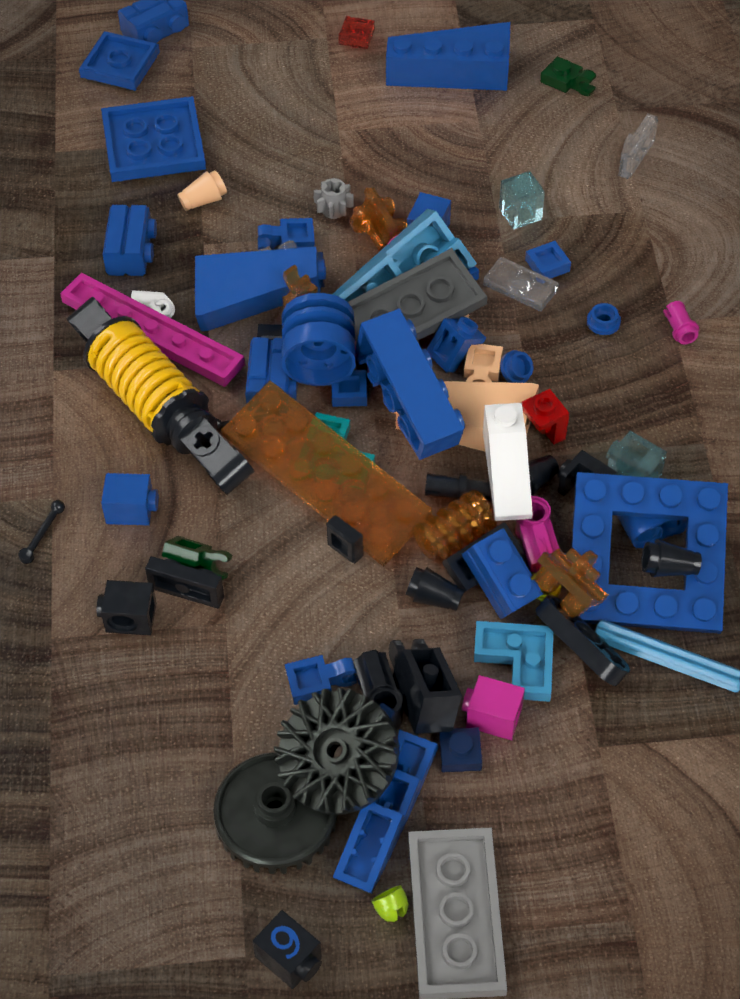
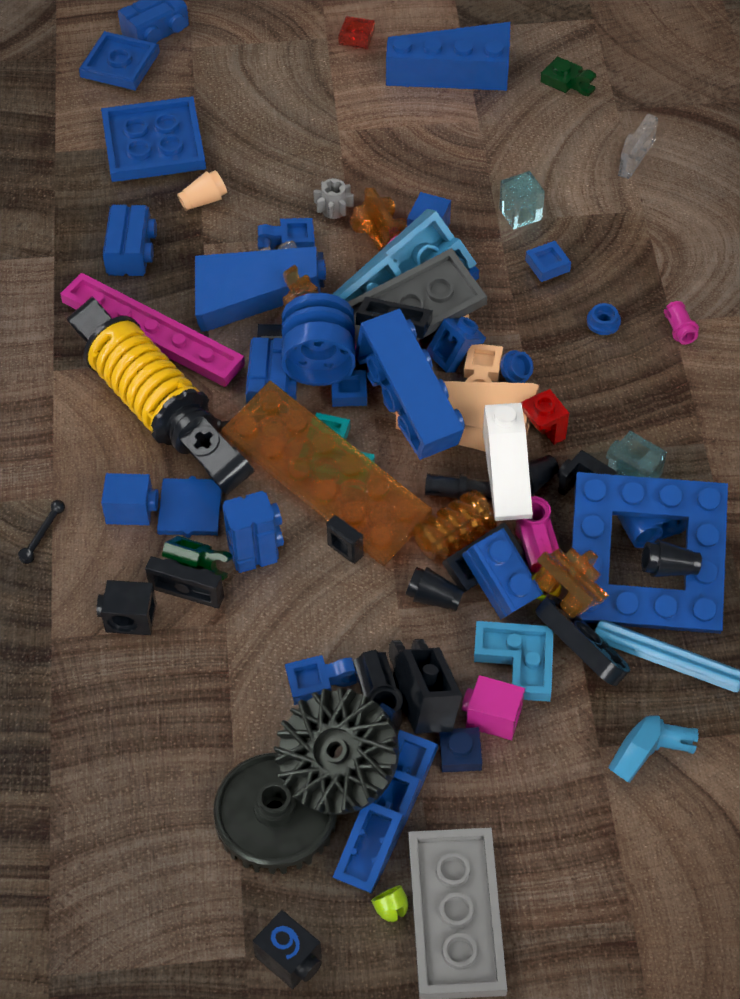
white arm [131,290,175,318] -> none
clear plate [483,257,559,312] -> none
none -> blue piece [157,476,222,538]
none -> blue brick [222,491,284,573]
none -> black plate [355,297,433,339]
none -> dark azure arm [608,715,699,783]

